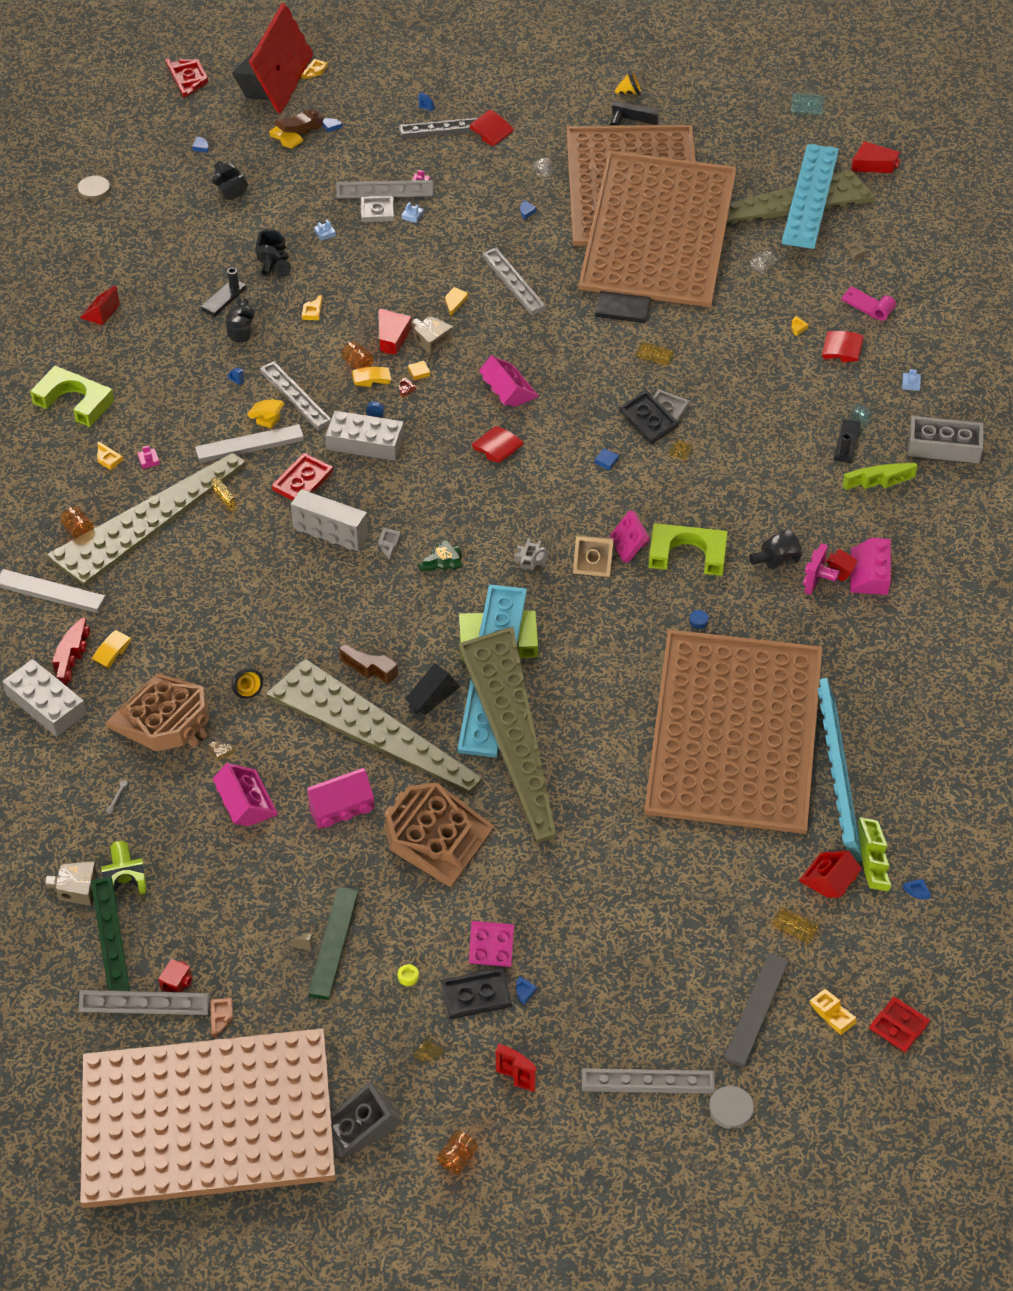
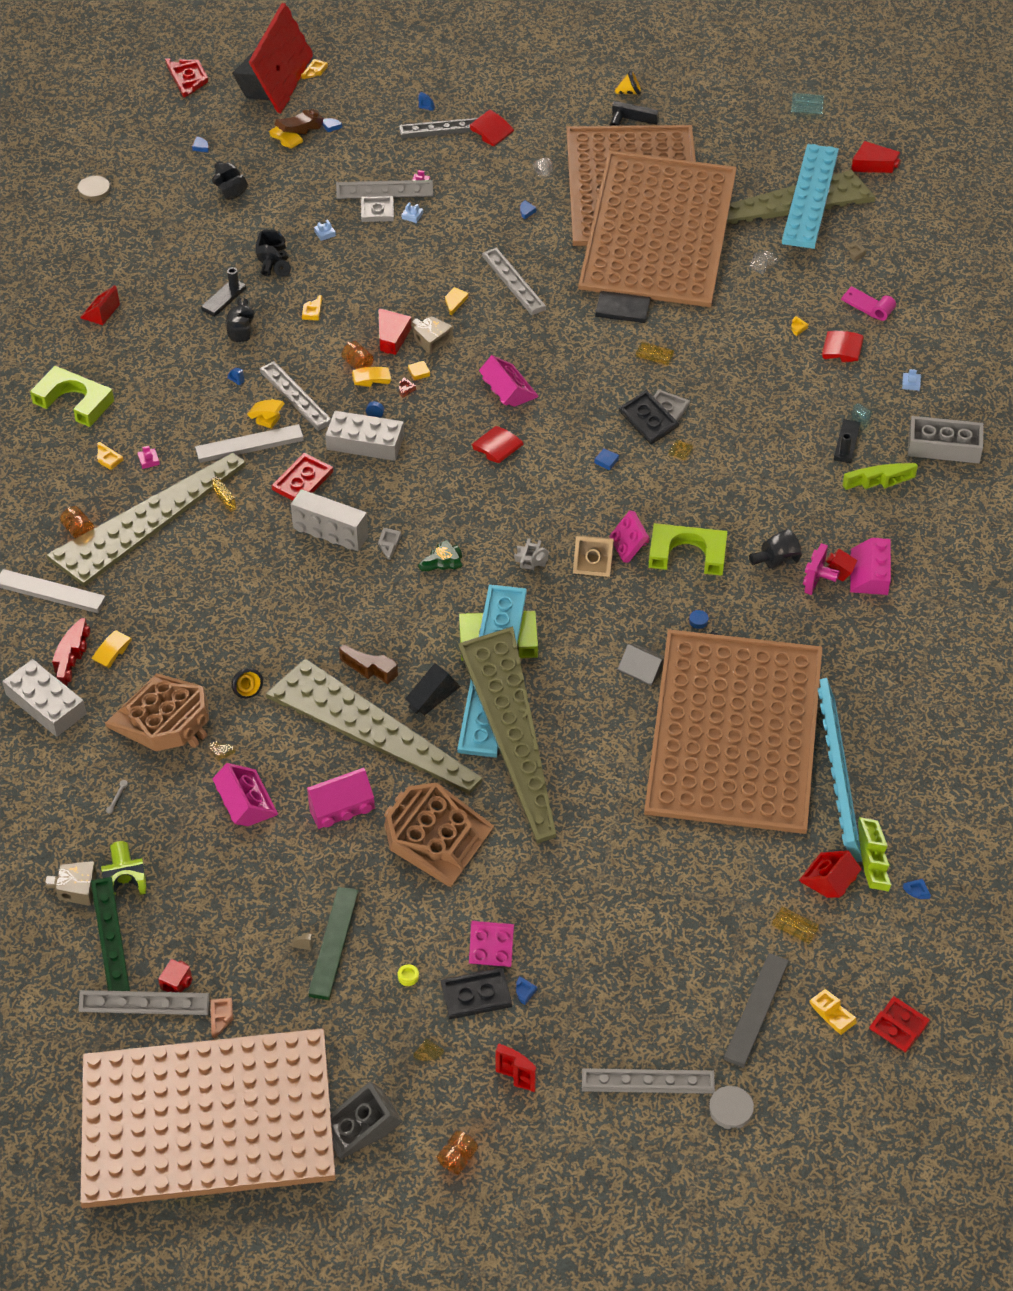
none -> slope [618,643,664,686]

